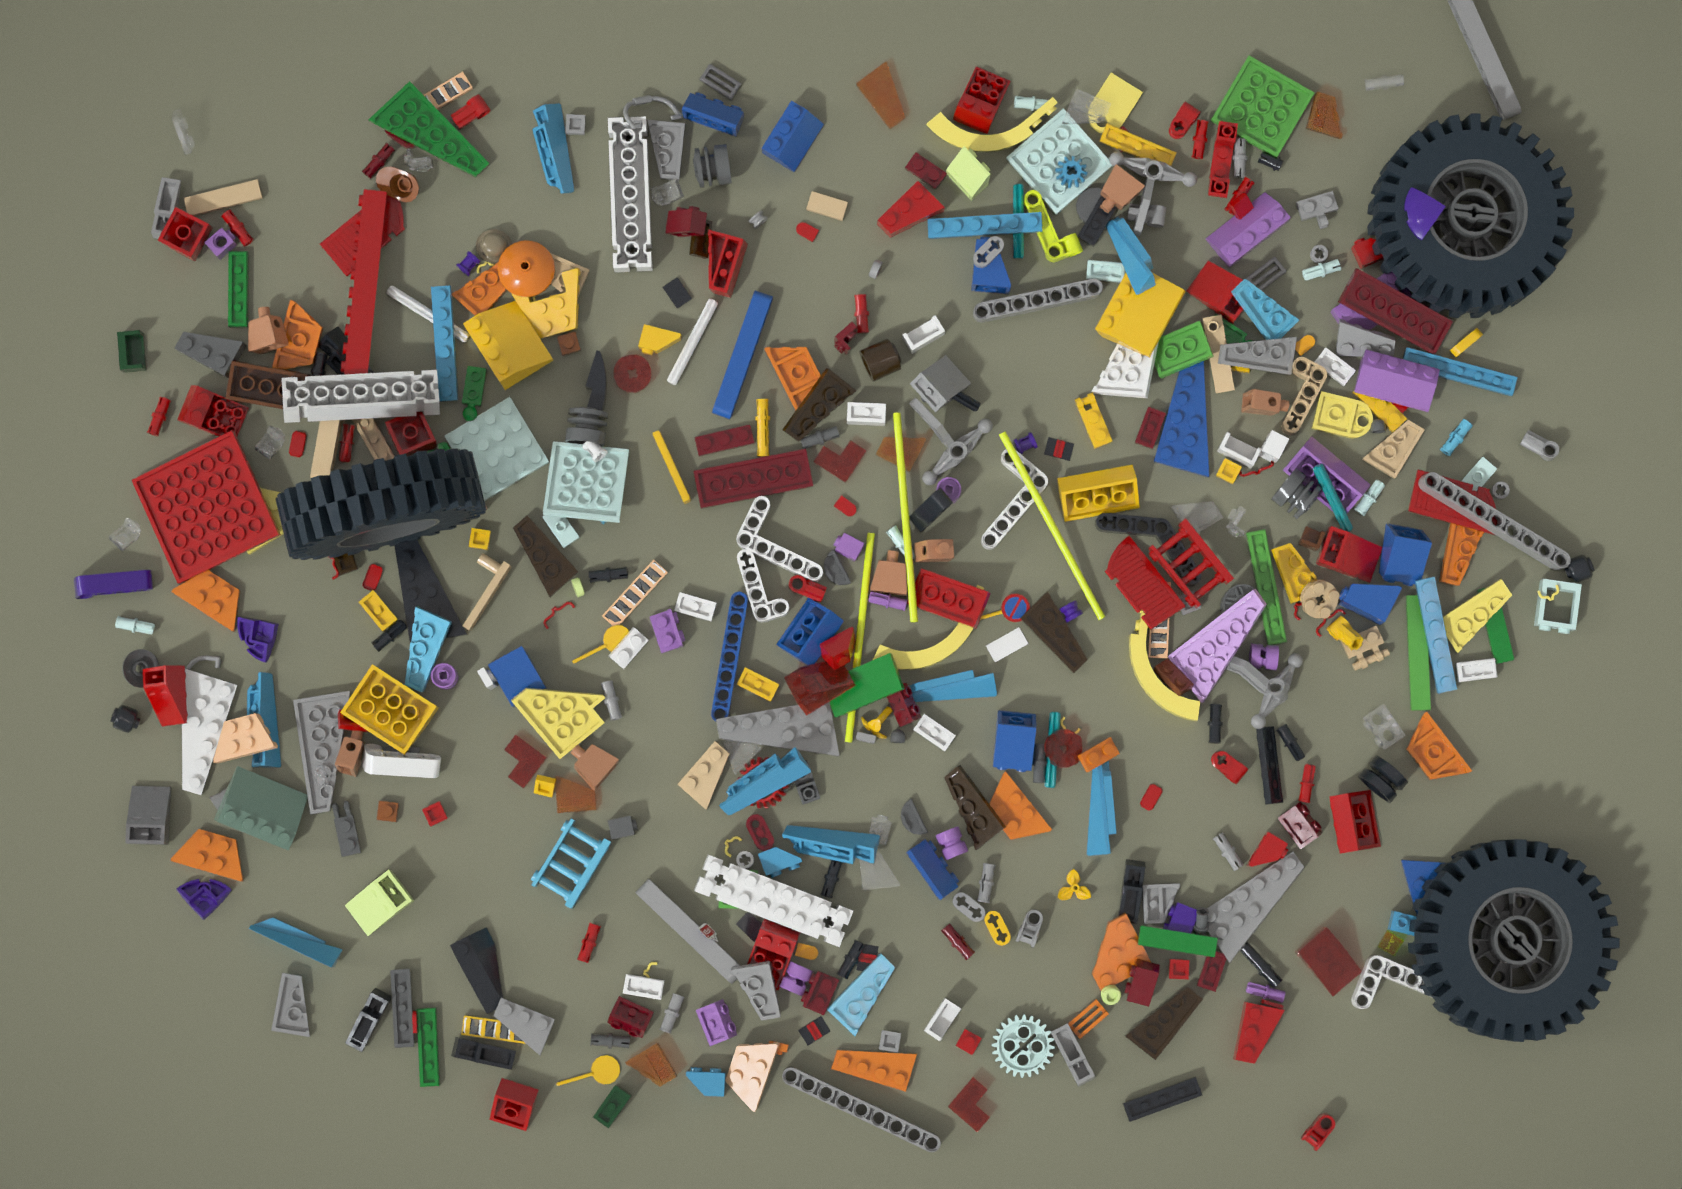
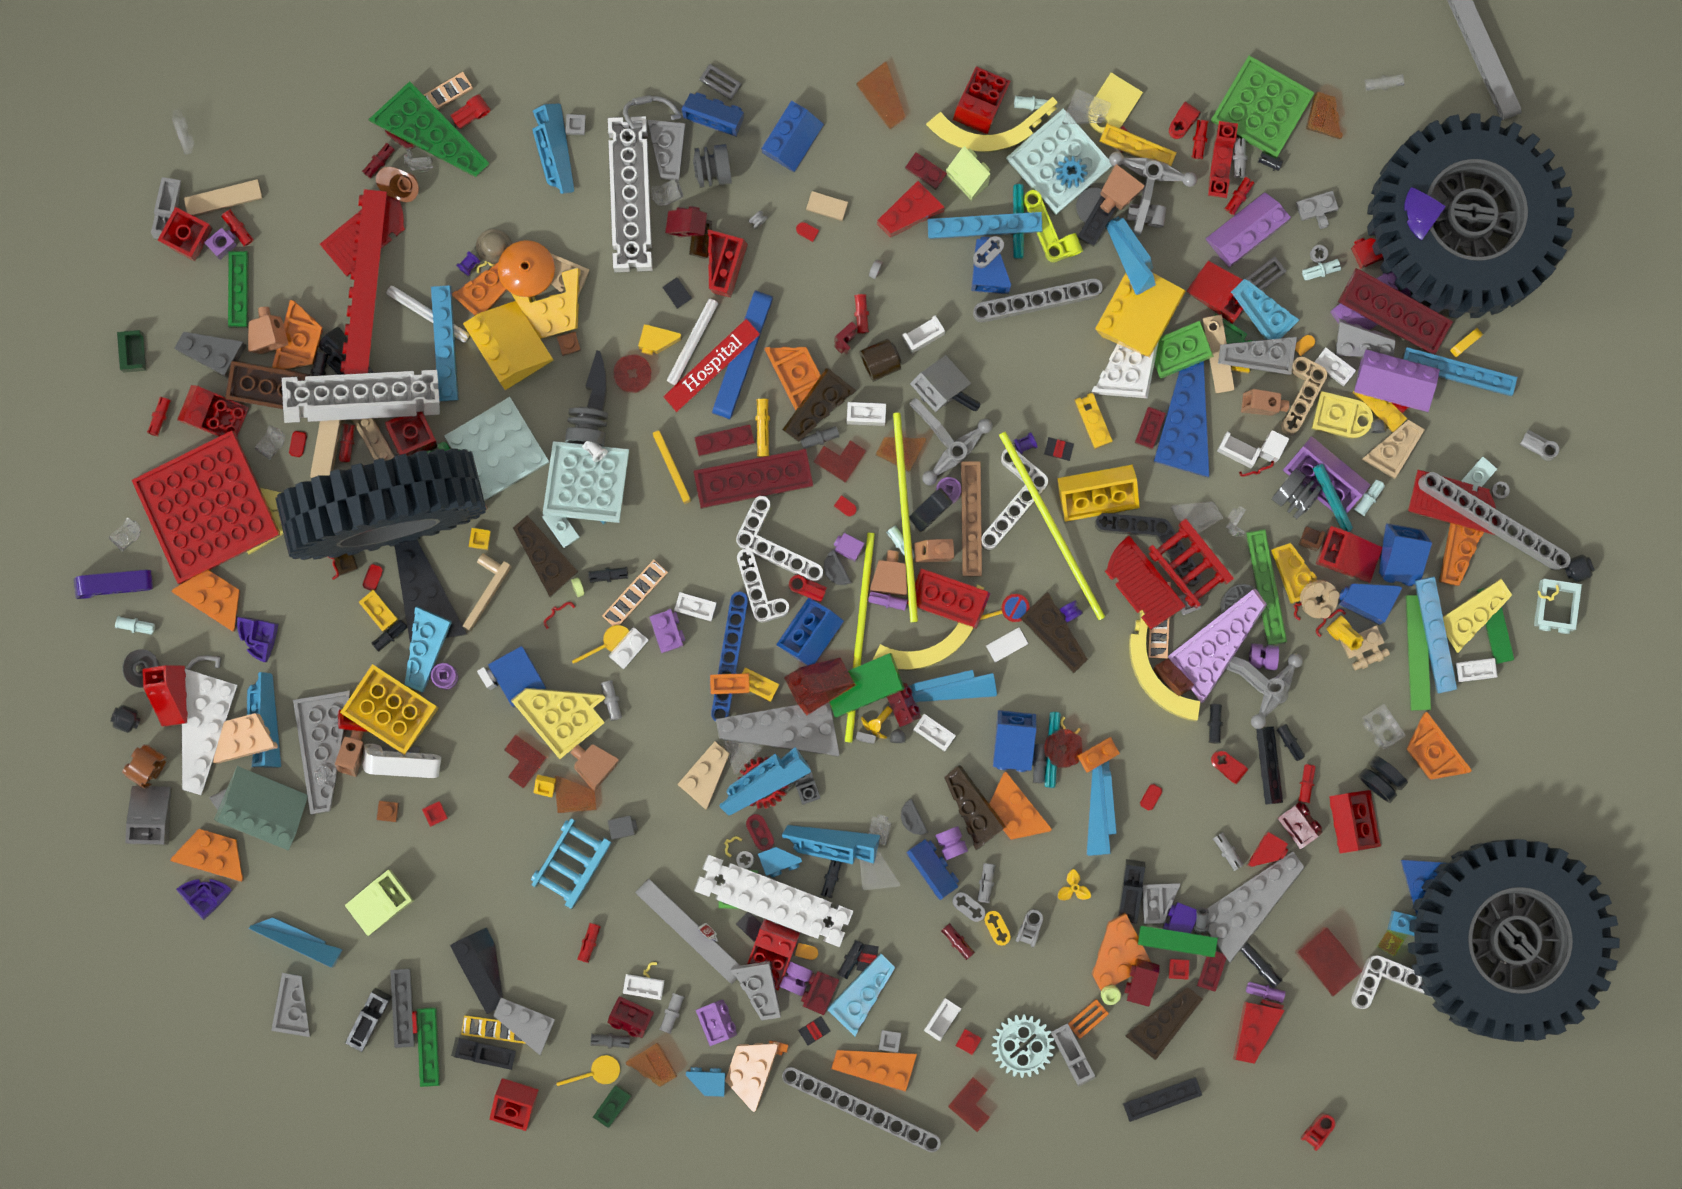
dark grey hinge [332,800,361,857] -> none
green plate [462,366,487,421] -> none
red slope [820,626,856,670] -> none
light aqua plate [1086,260,1125,283] -> none
yellow plate [1216,458,1242,484] -> none
red tile [1229,193,1254,220] -> none
medium azure pin [1440,419,1473,456] -> none
none -> dark orange brick [122,744,167,789]
none -> red sticker [663,319,760,412]
none -> orange plate [710,673,750,695]
none -> medium nougat plate [961,462,982,577]

